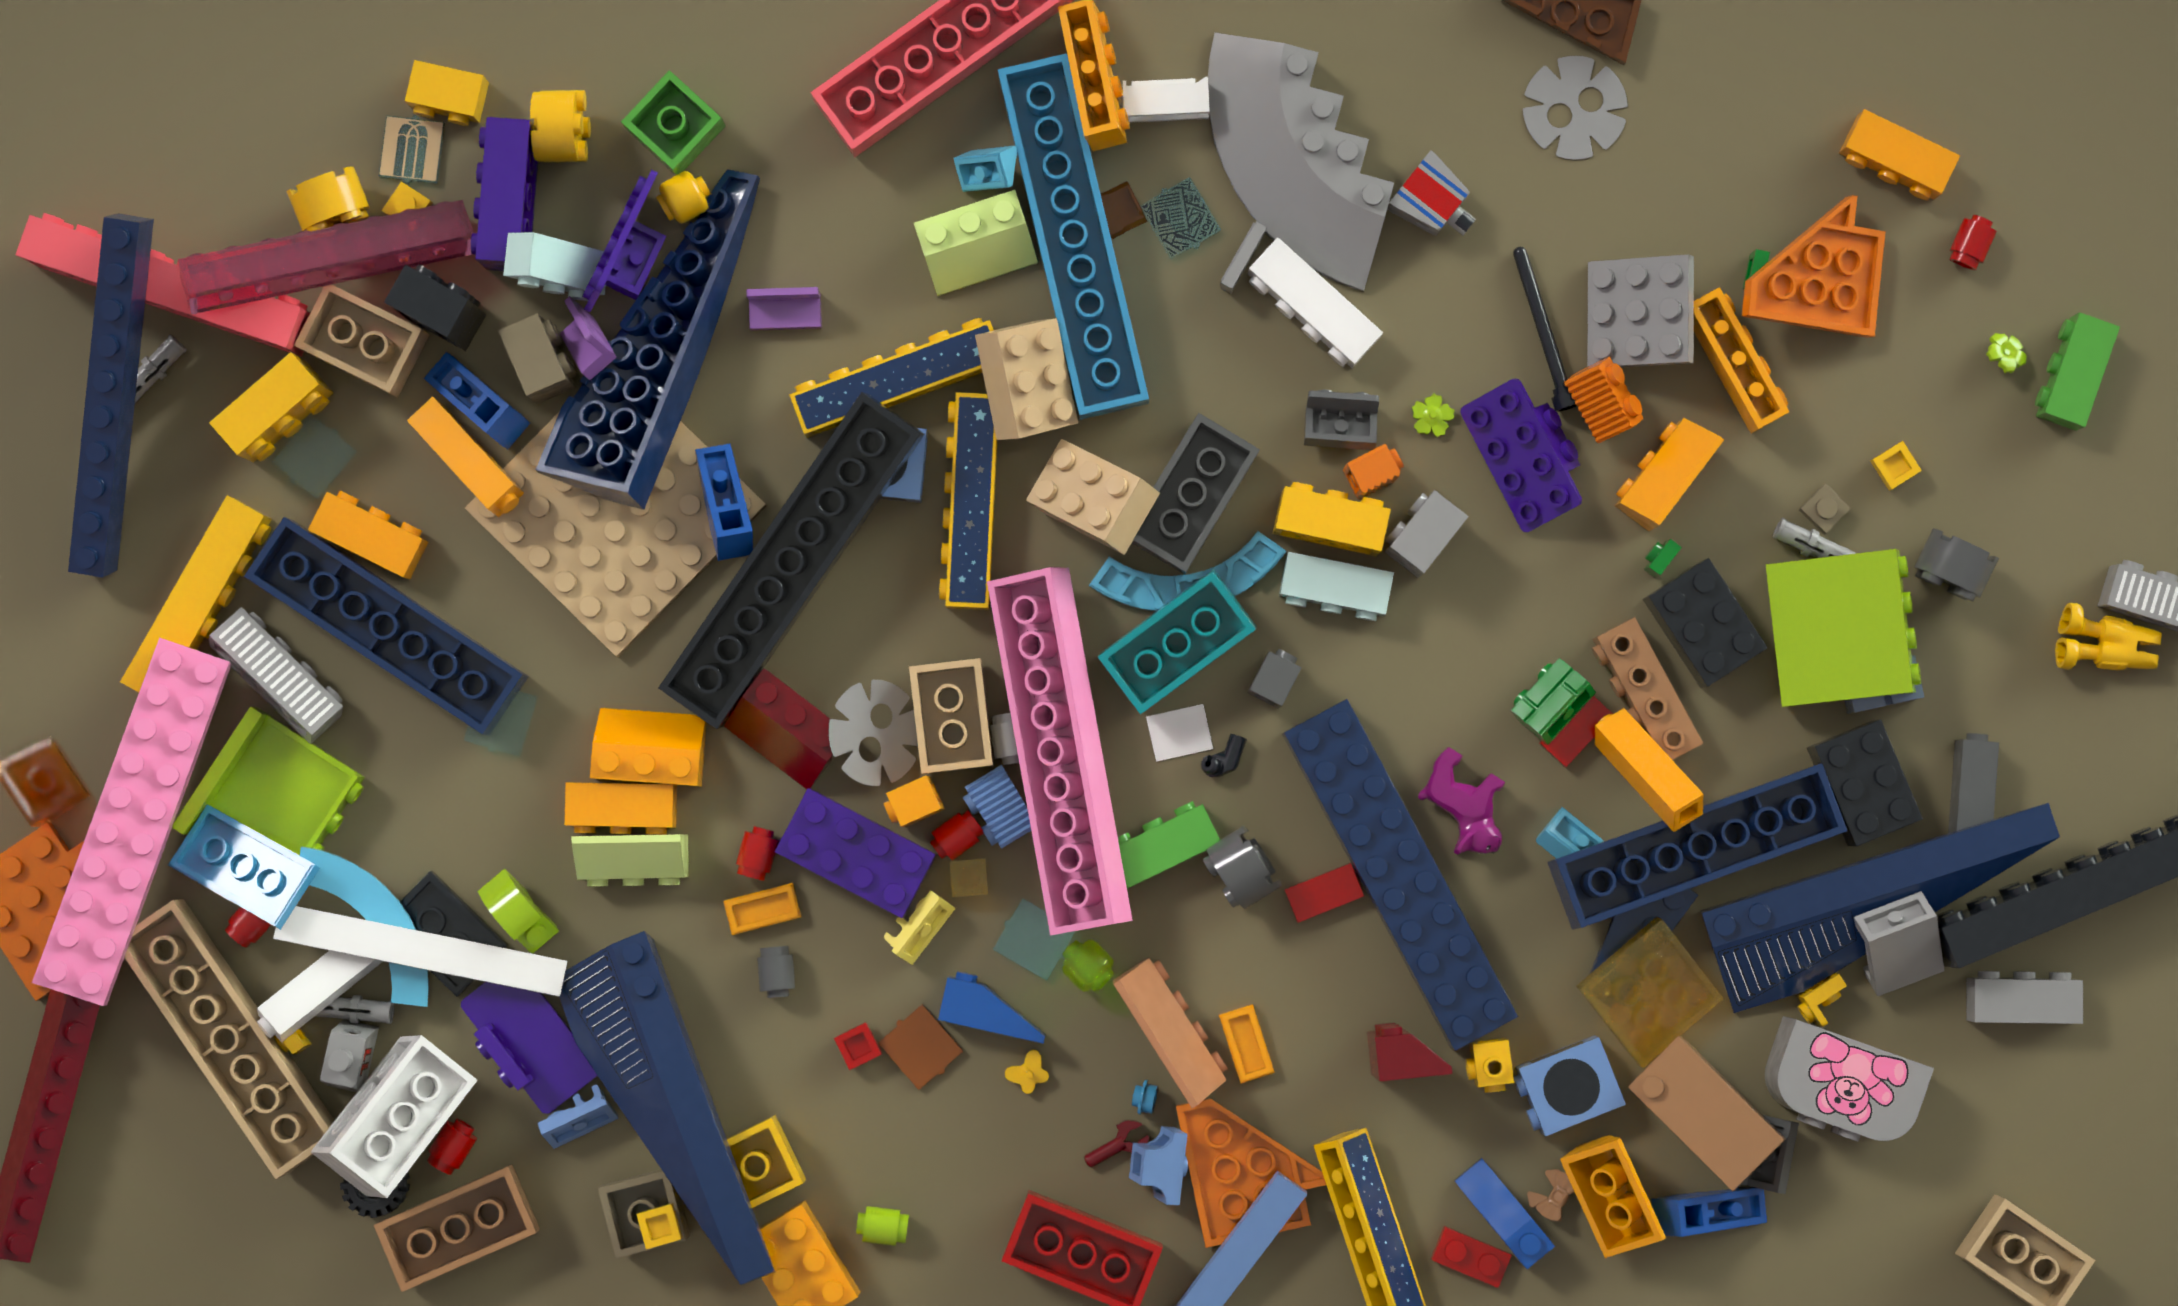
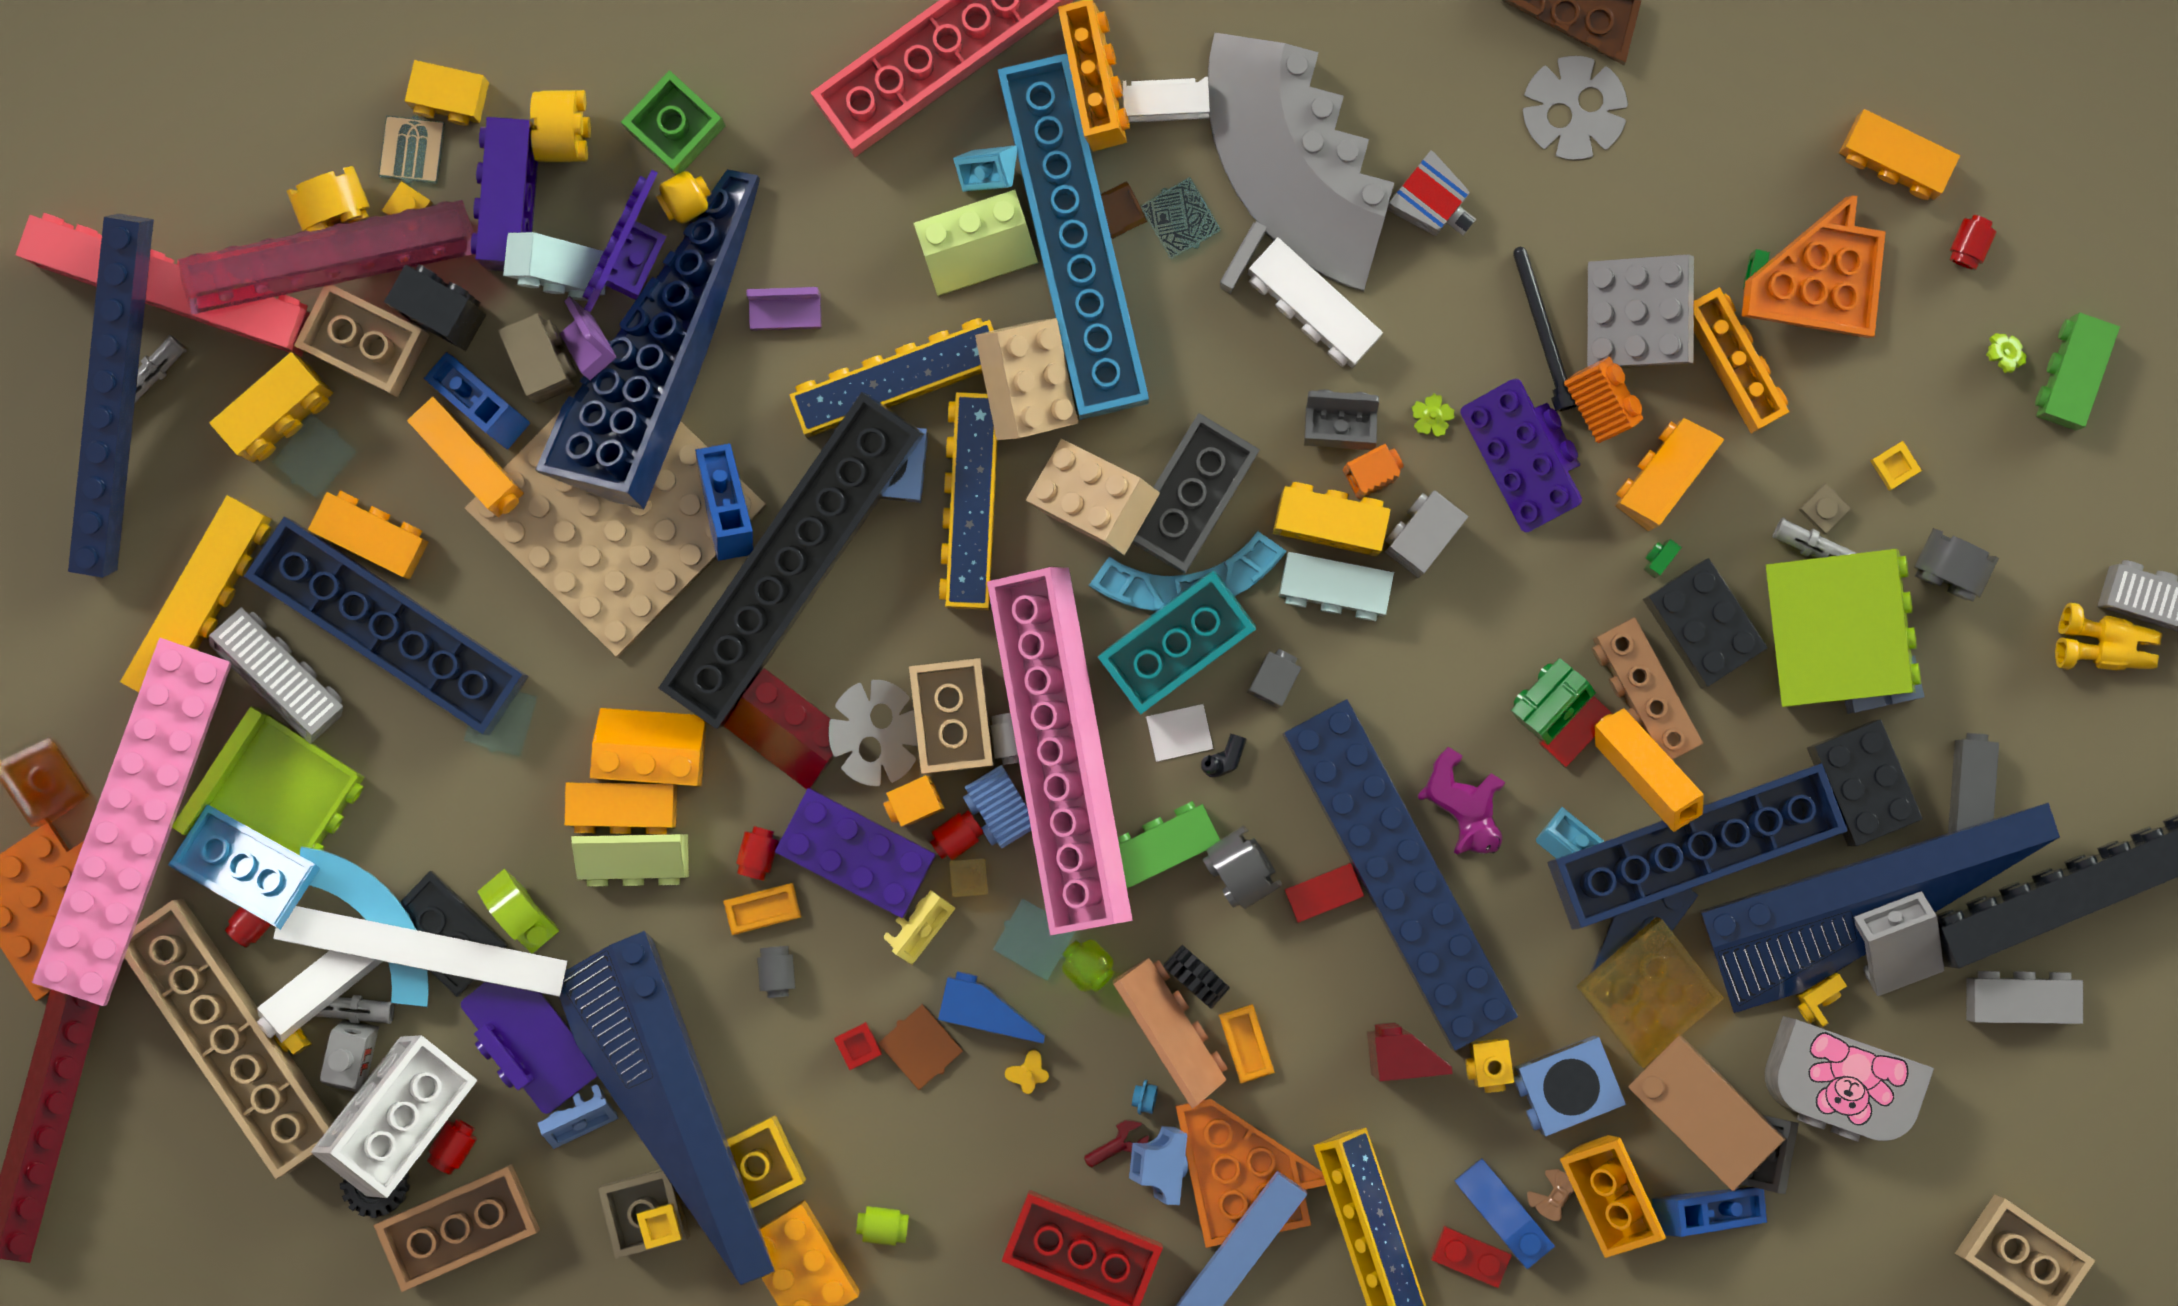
none -> black tyre [1163,945,1230,1009]

